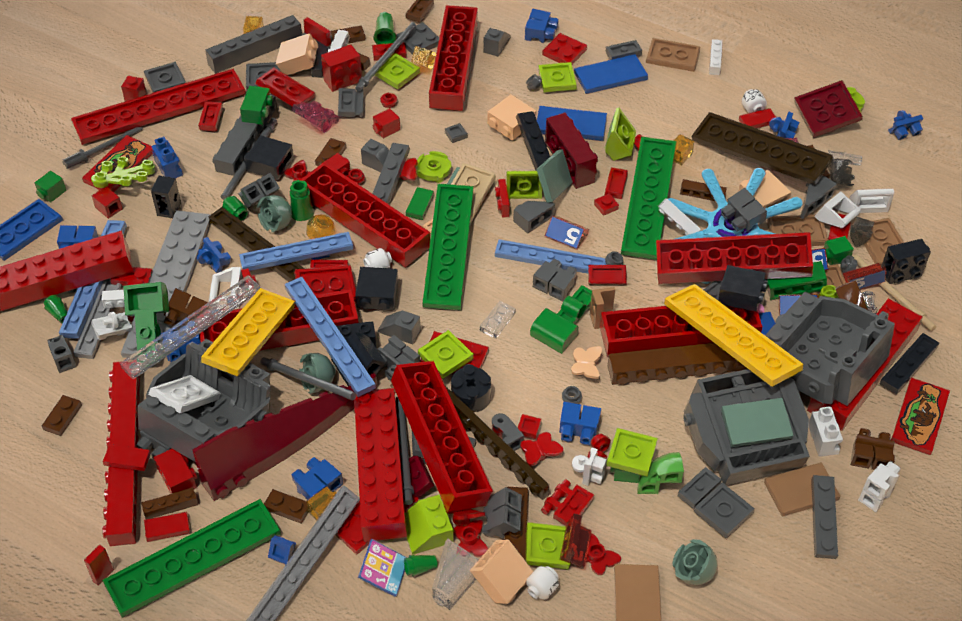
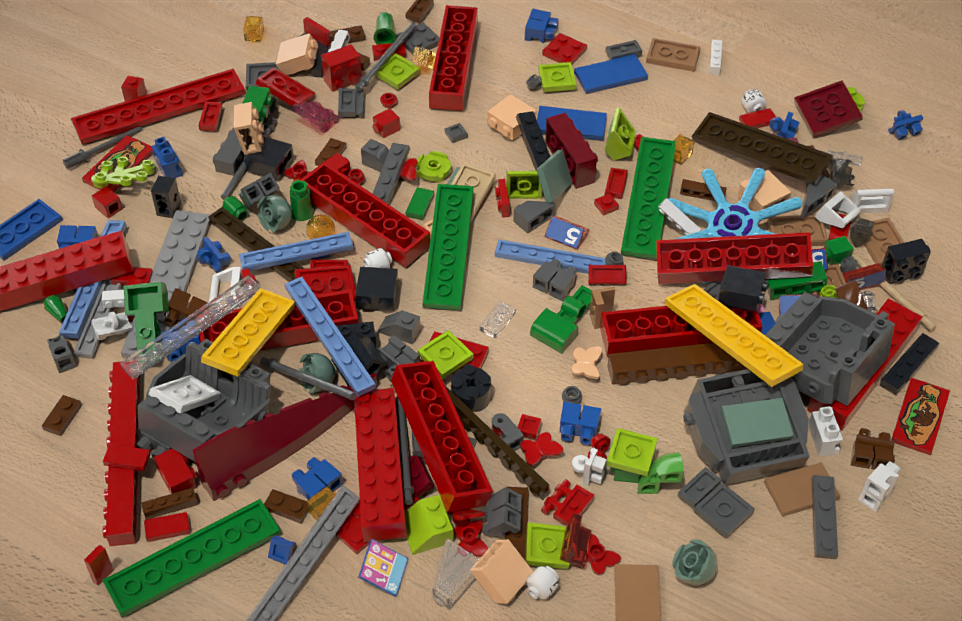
green brick [34,170,67,203] -> none
dark grey plate [144,61,186,93] -> none
dark grey brick [205,15,302,74] -> none
green cone [404,555,437,577] -> none
dark grey slope [483,28,511,57] -> none
dark grey hips [721,188,767,232] -> none
none -> light nougat brick [234,102,264,155]

